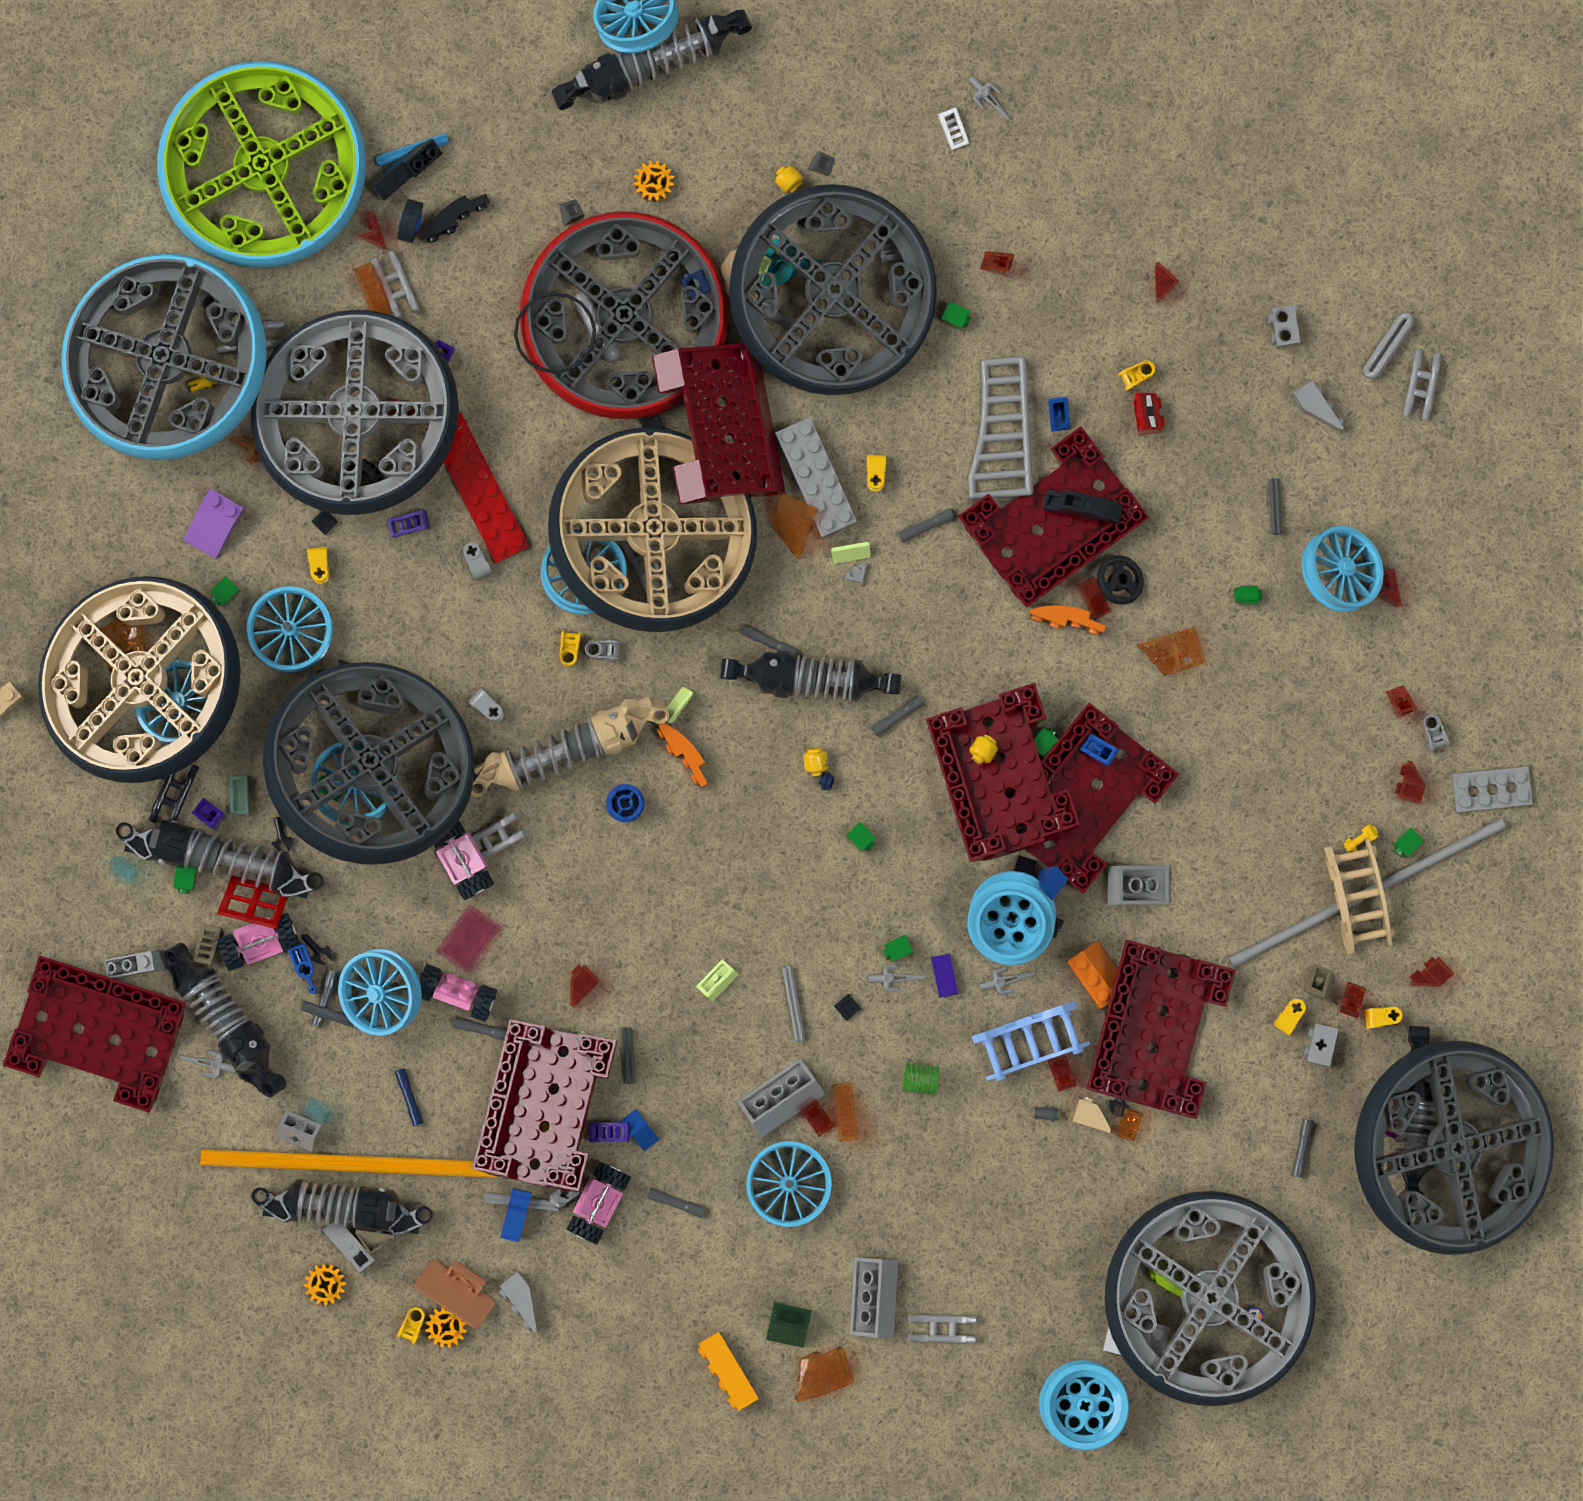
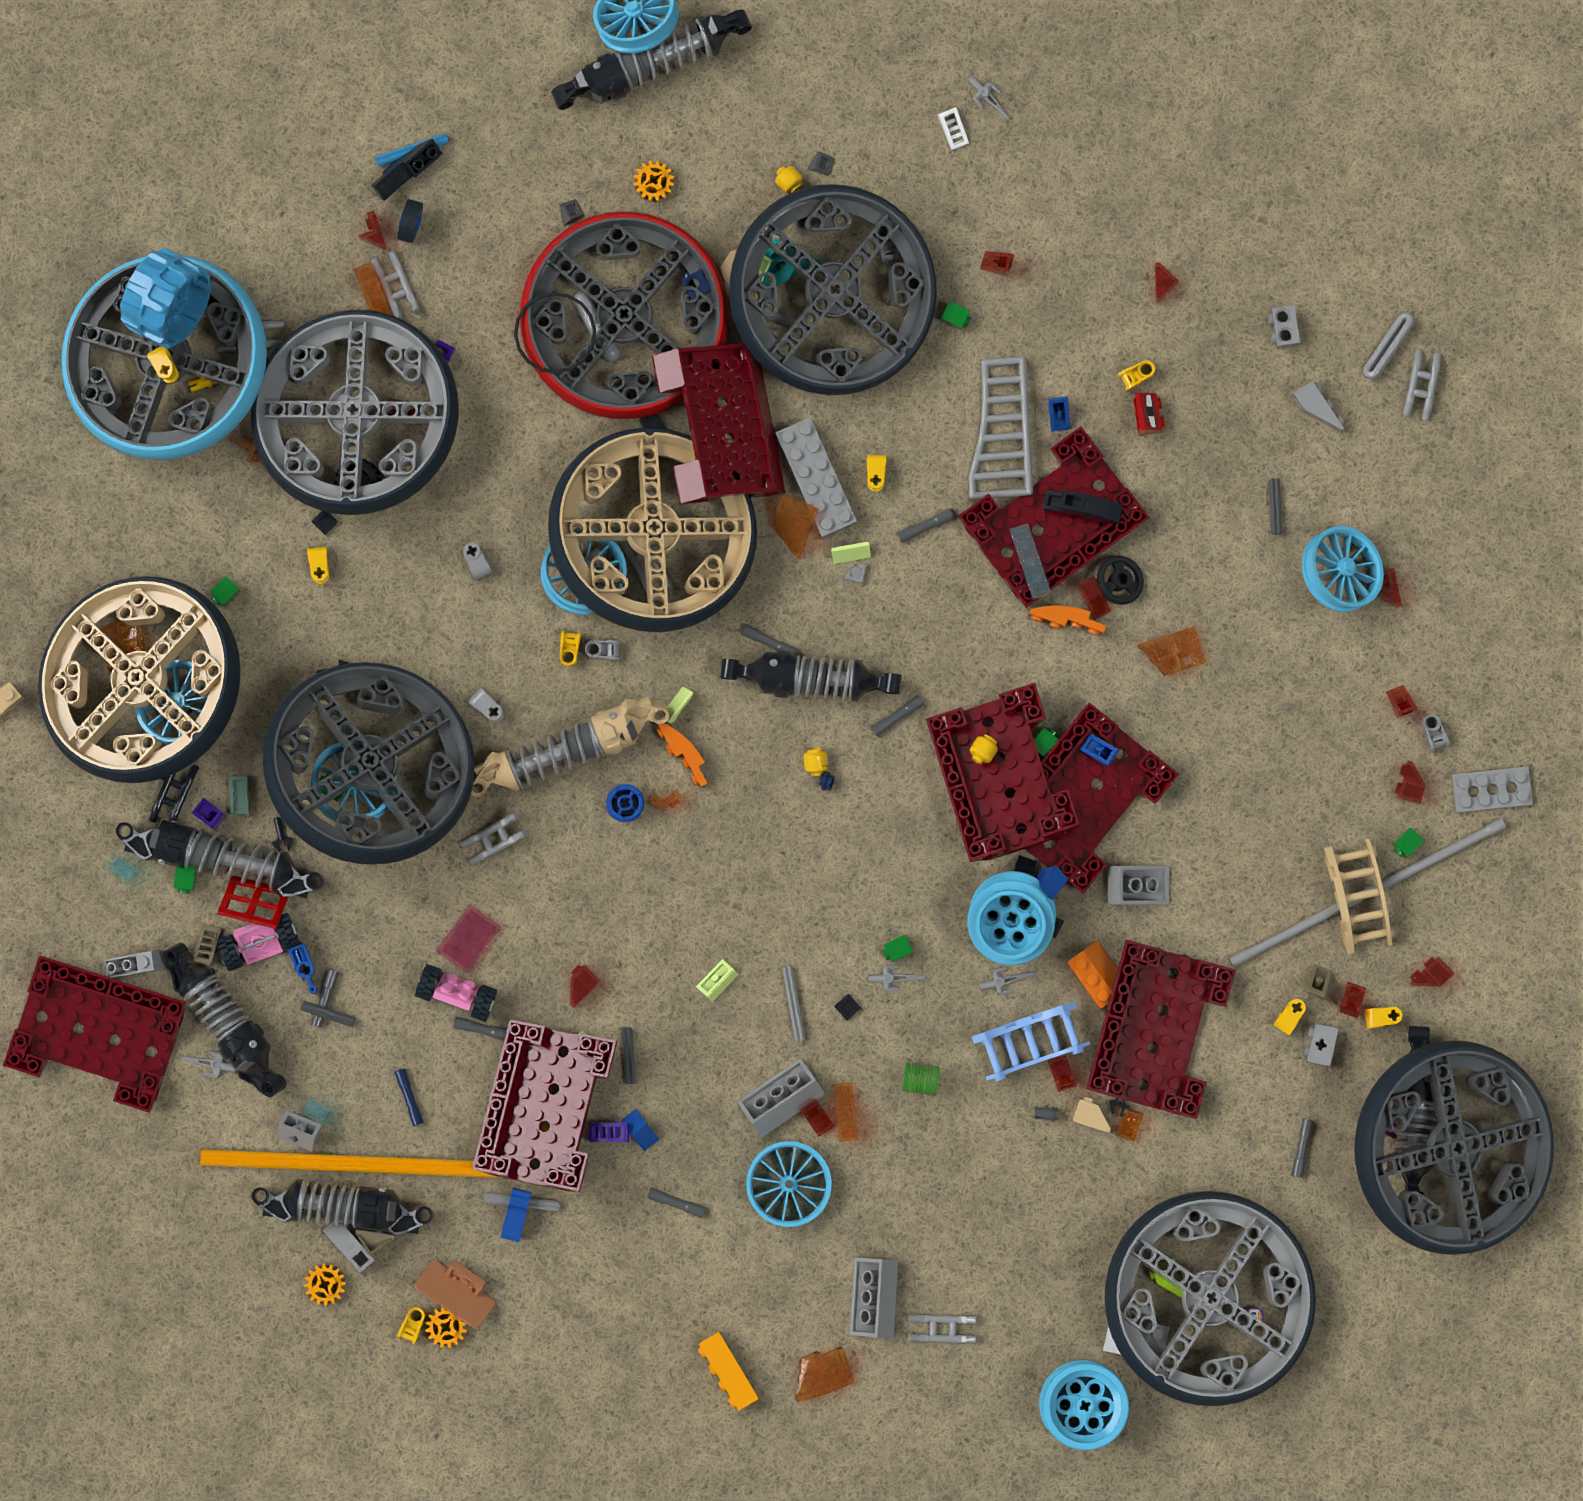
lime wheel [157,61,366,268] -> none
medium lavender slope [183,488,245,559] -> none
medium azure wheel [247,586,333,672] -> none
black bar [302,934,332,965] -> none
medium azure wheel [338,948,422,1036] -> none
dark purple slope [387,510,430,538] -> none
black slope [422,194,490,243] -> none
red piece [427,411,530,564] -> none
plate [434,820,494,900] -> none
light grey slope [499,1272,538,1333] -> none
light grey piece [550,1182,585,1207] -> none
plate [566,1162,631,1245] -> none
clear green slope [766,1302,812,1348] -> none
green brick [846,822,876,852] -> none
dark purple slope [931,954,958,998] -> none
green brick [1234,585,1262,605] -> none
yellow bar [1343,824,1379,853] -> none
none -> dark azure wheel [120,248,212,348]
none -> yellow piece [147,346,179,383]
none -> clear orange bracket [651,791,682,811]
none -> clear light blue tile [1009,523,1051,599]

